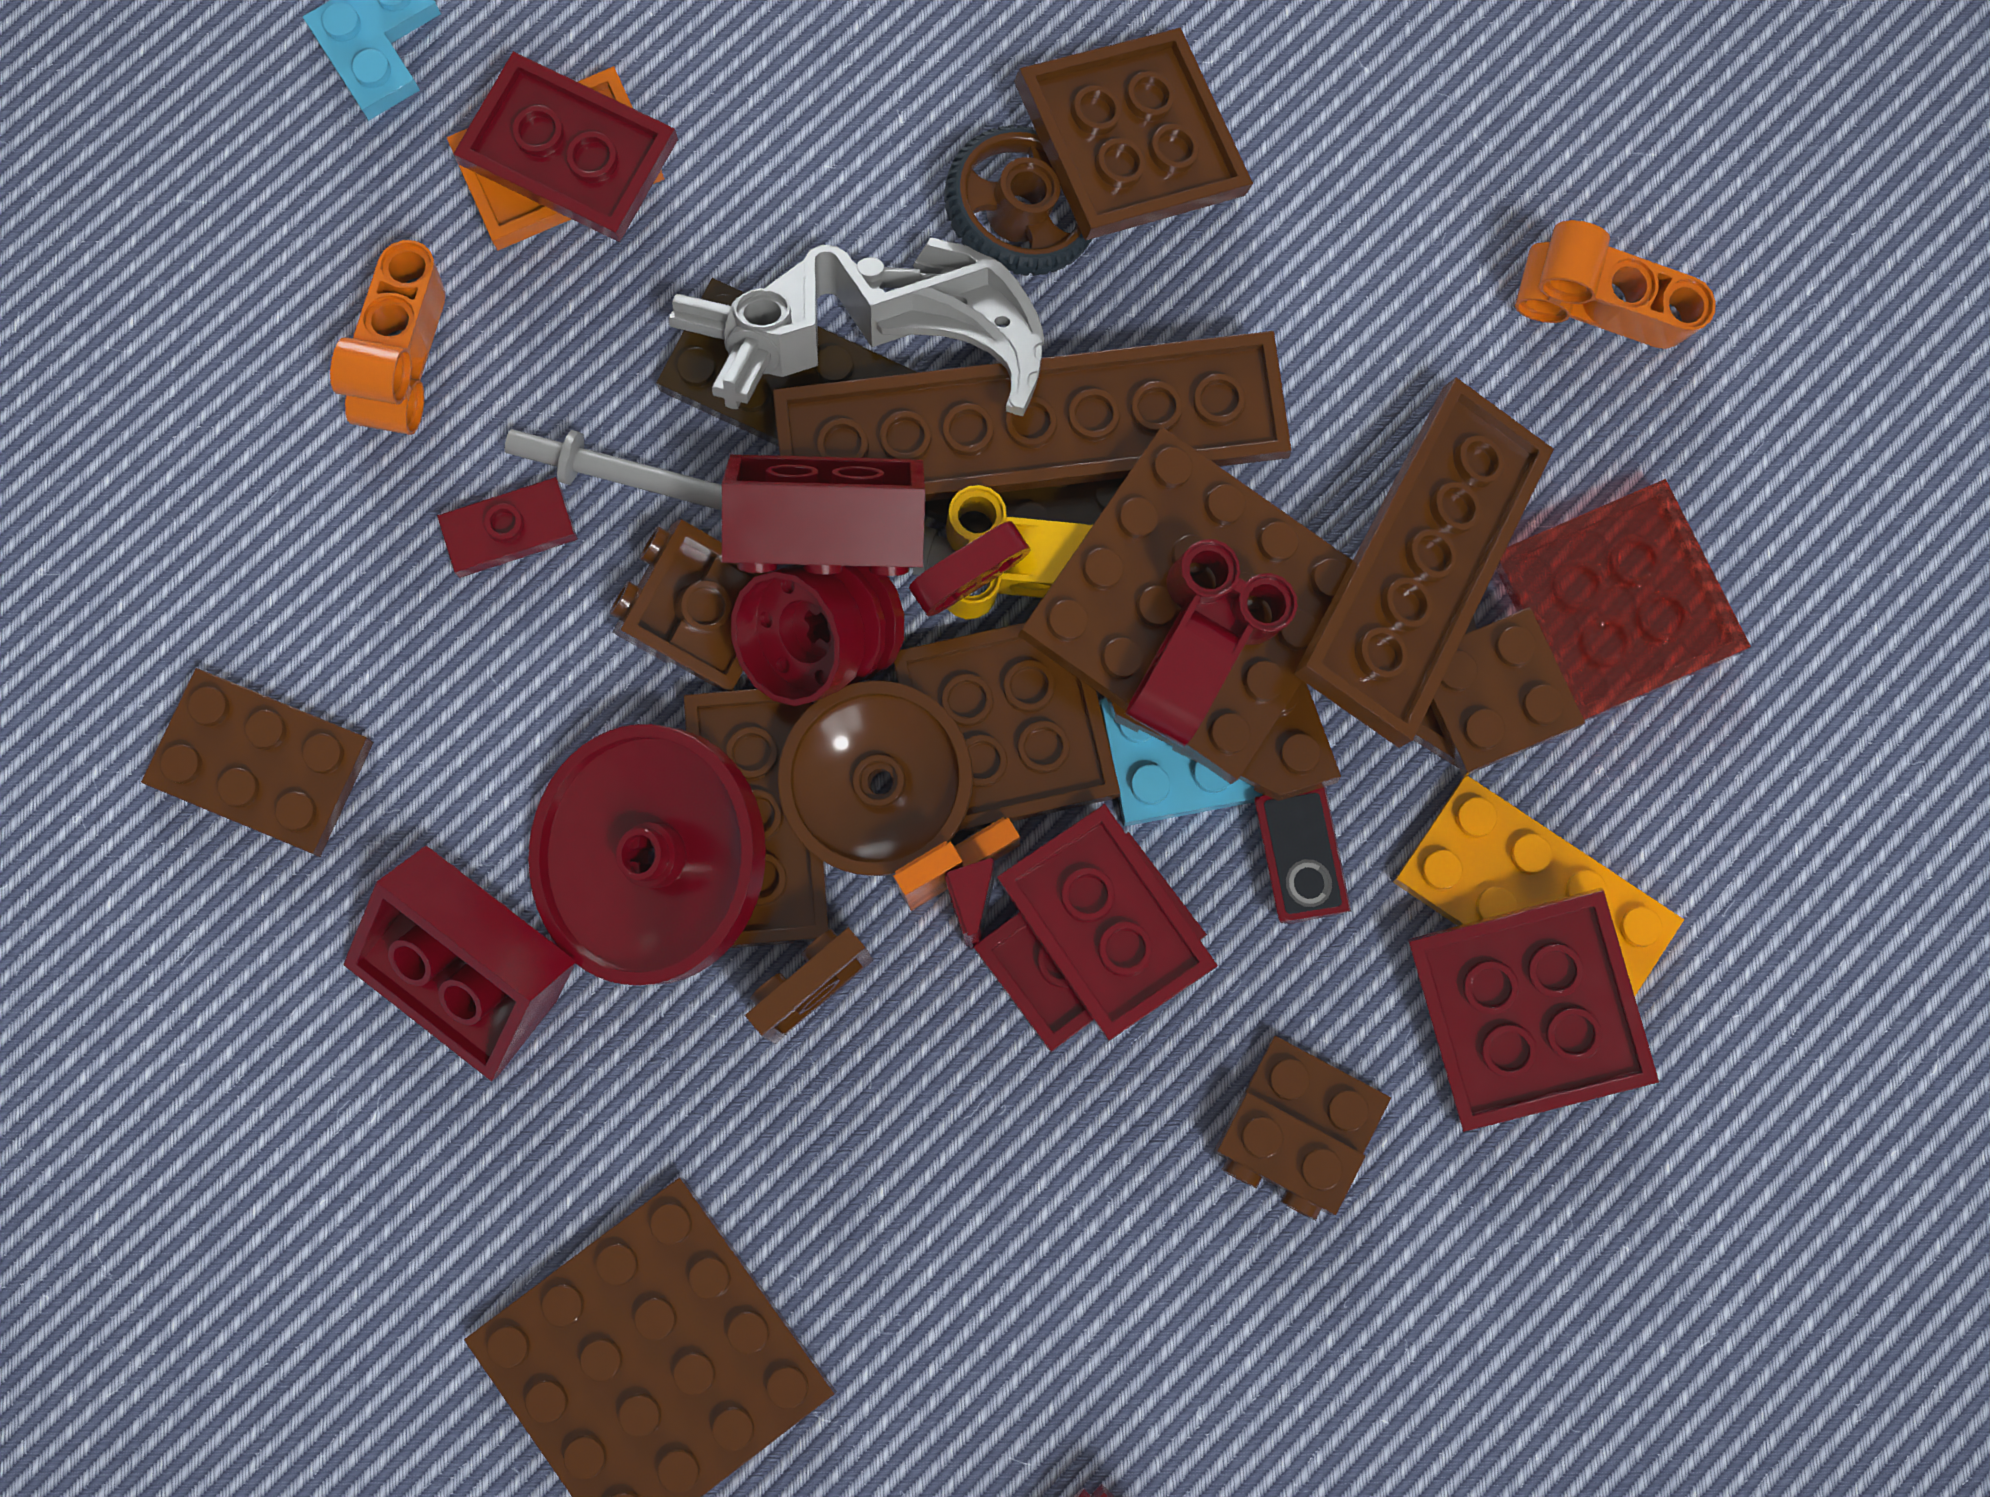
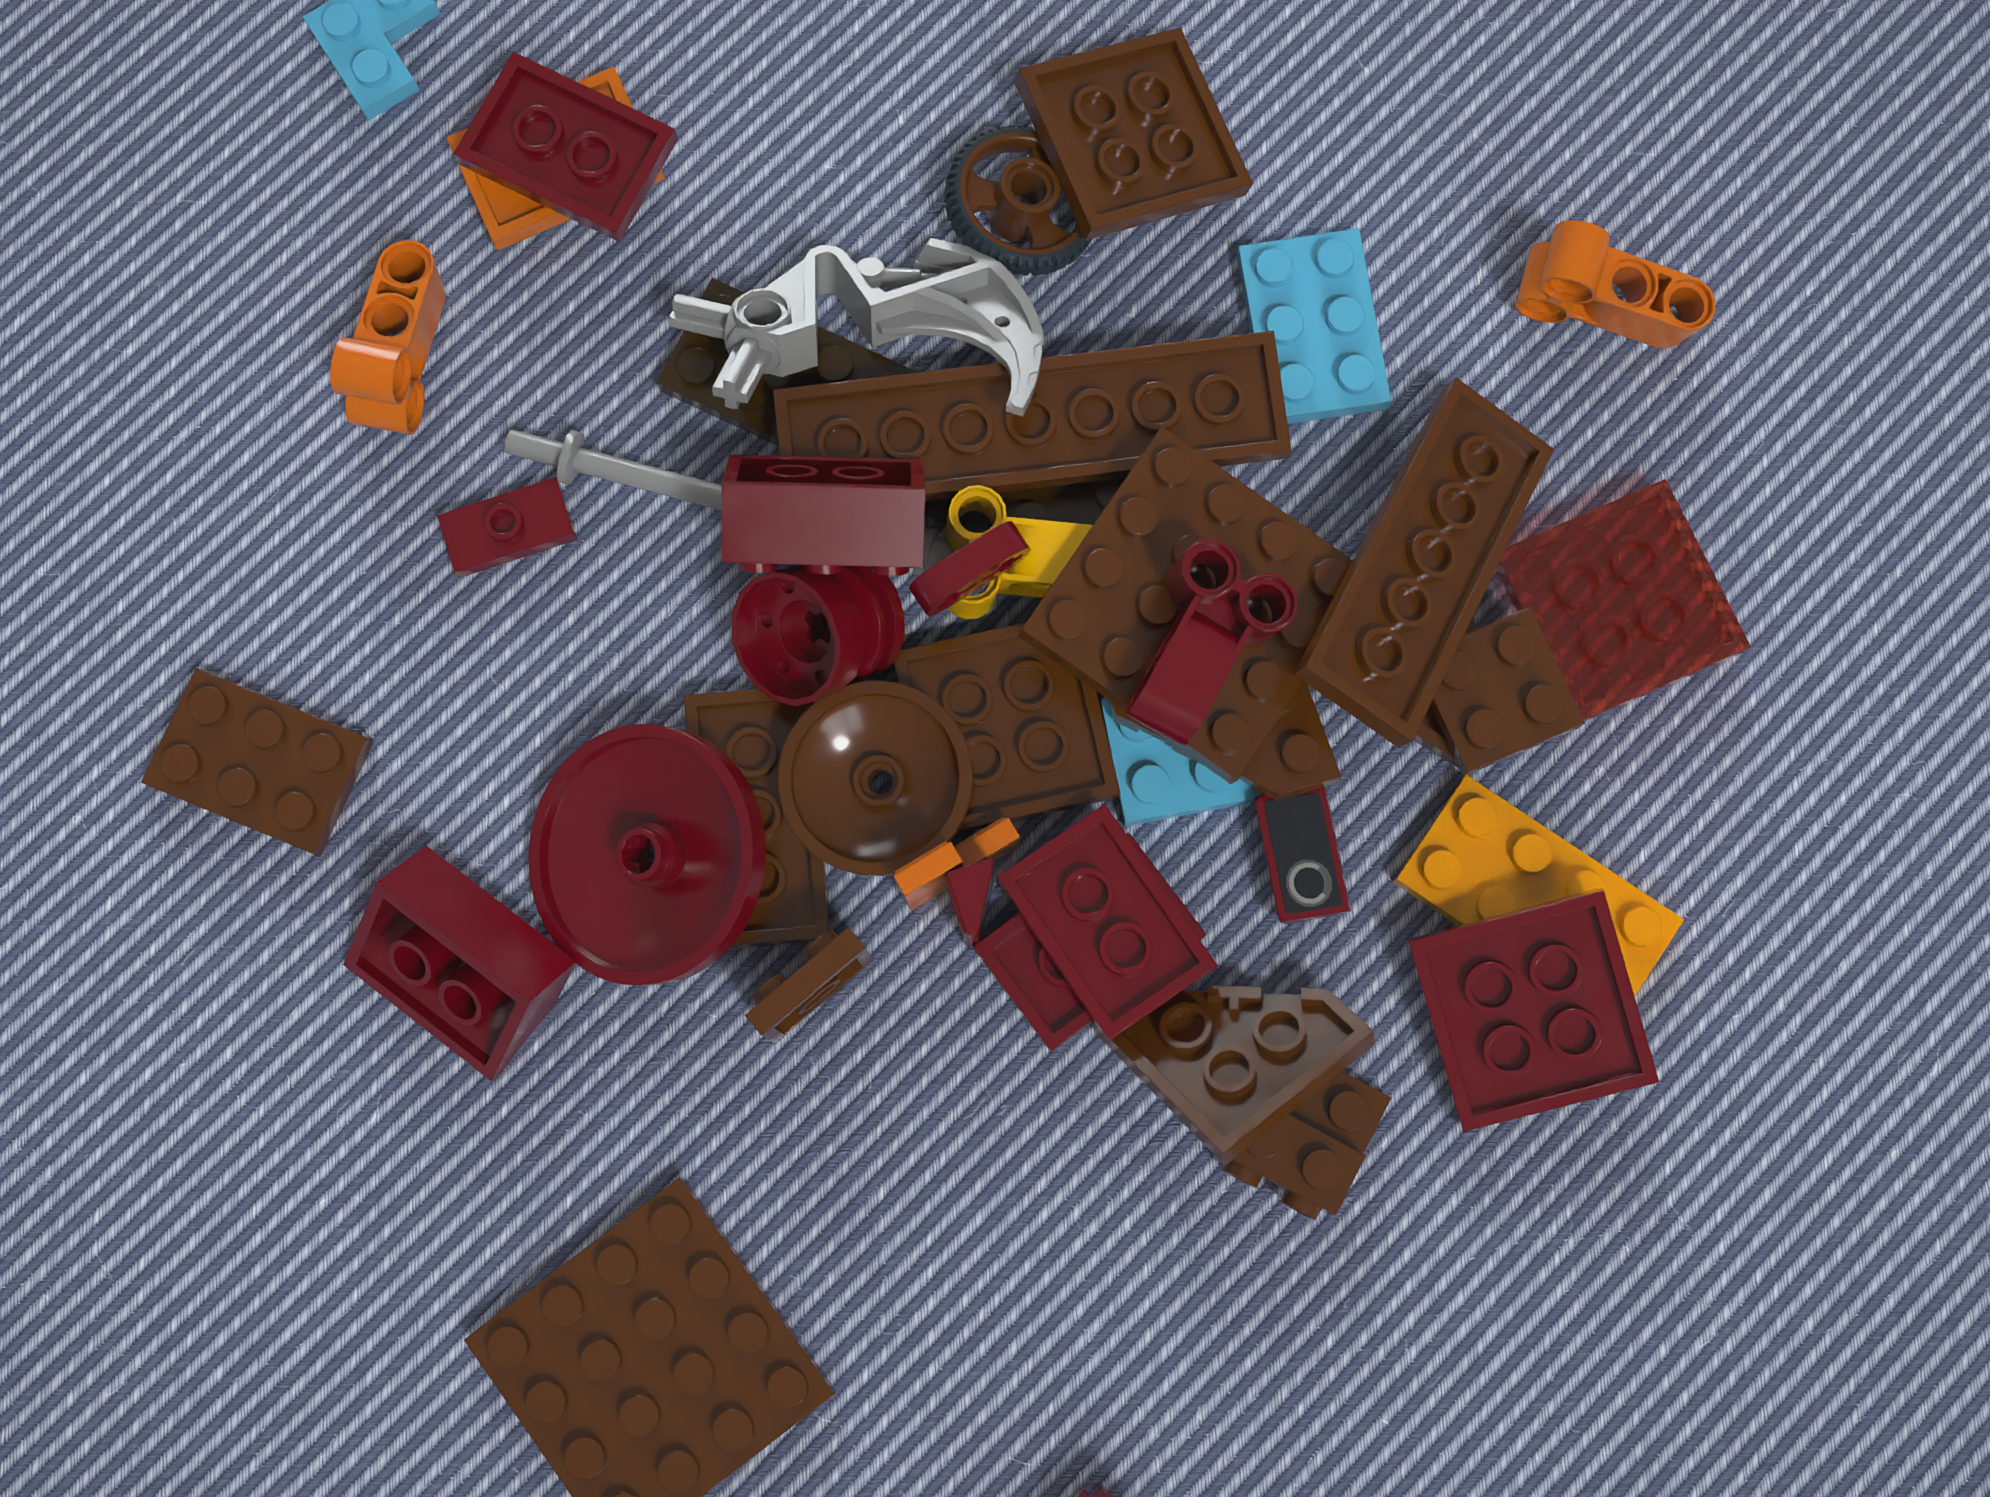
reddish brown plate [609,519,768,692] -> none
none -> reddish brown plate [1094,985,1374,1166]
none -> medium azure plate [1237,228,1391,424]

